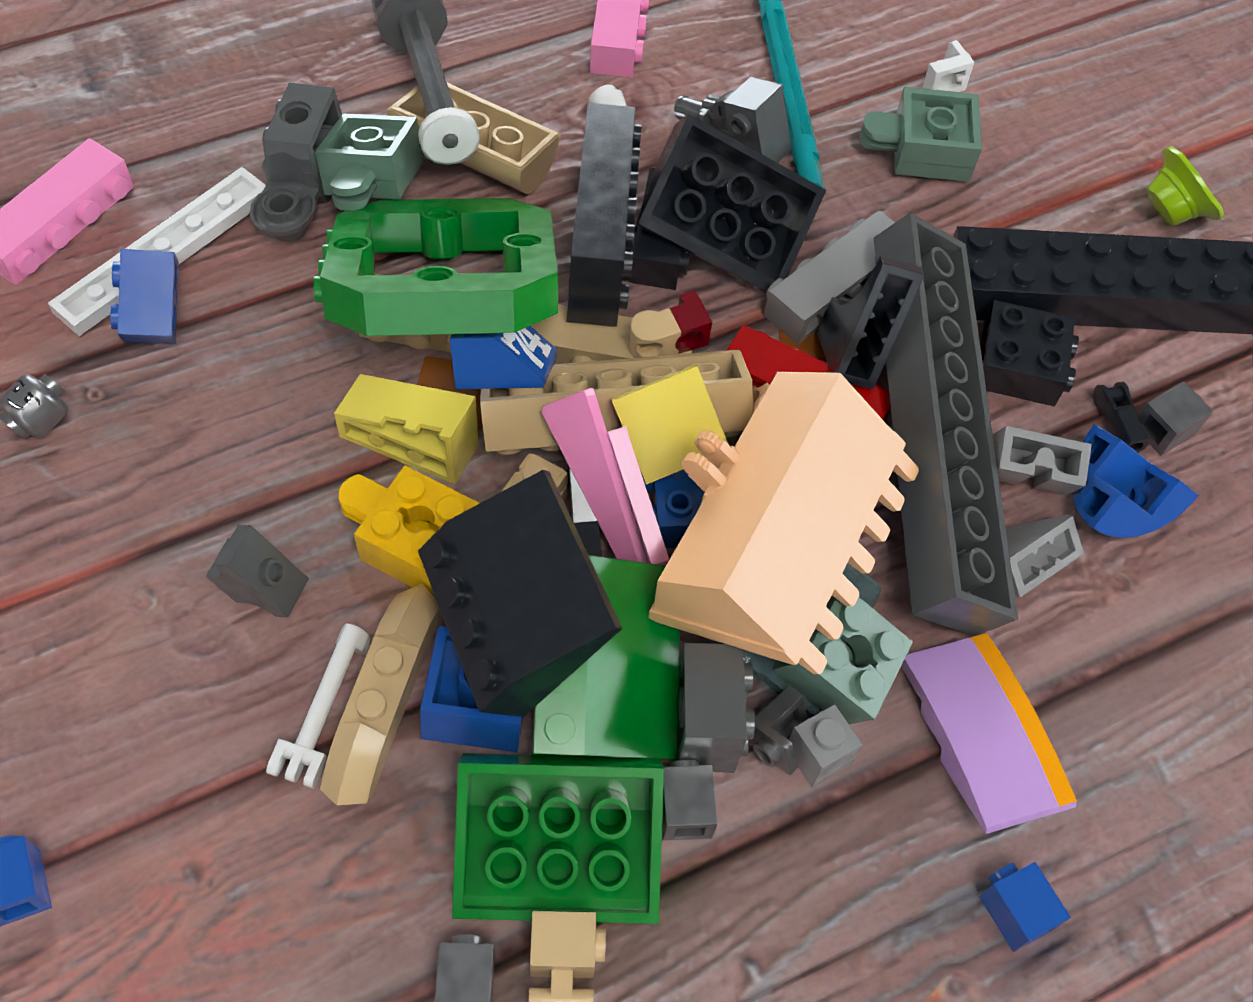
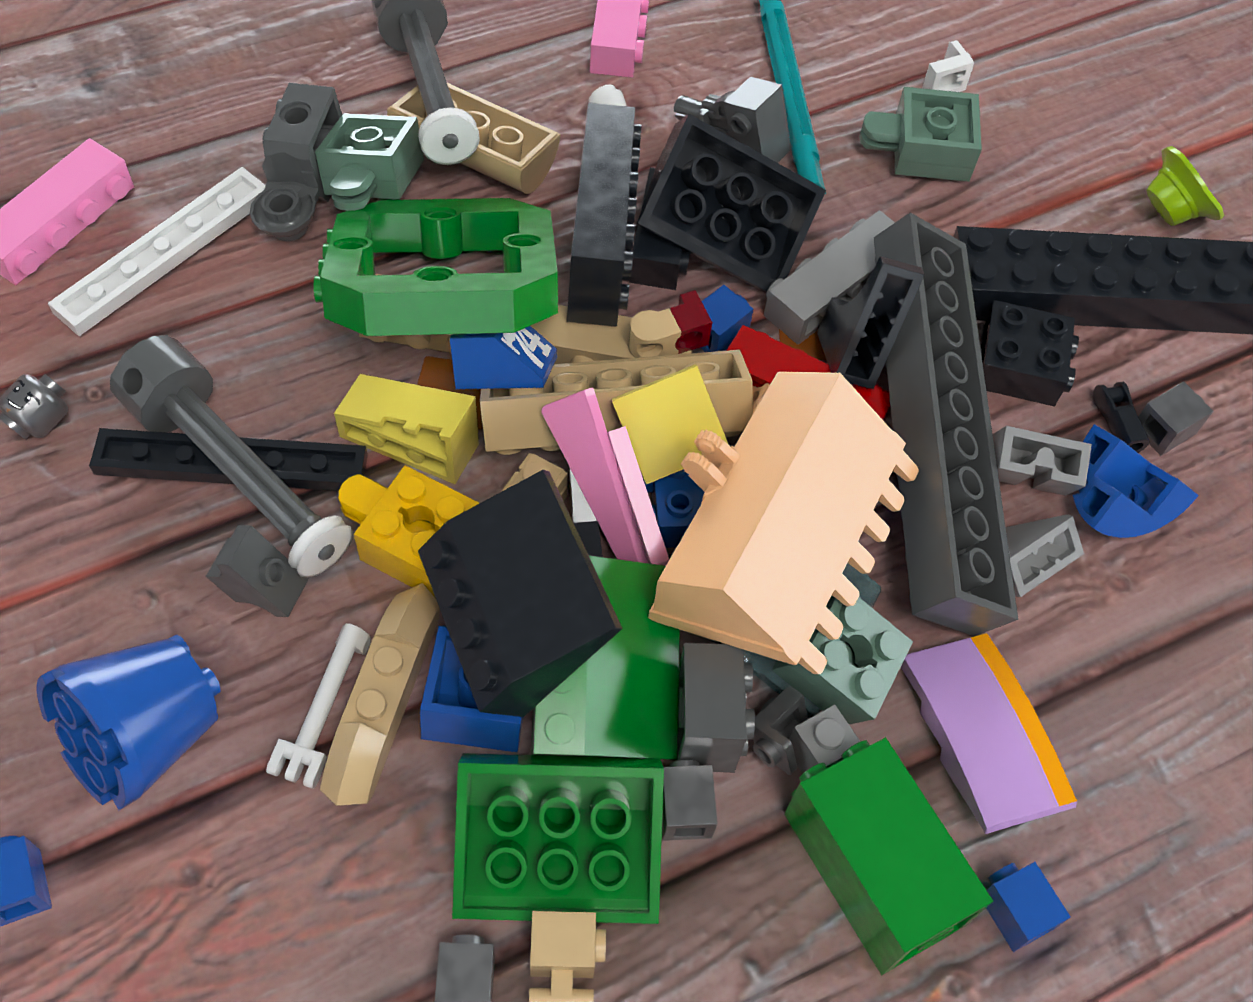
brick [110,249,179,344] -> none
none -> blue cone [36,634,221,810]
none -> black plate [89,428,368,491]
none -> dark grey piece [110,335,353,578]
none -> blue brick [700,285,754,352]
none -> green brick [784,737,993,976]

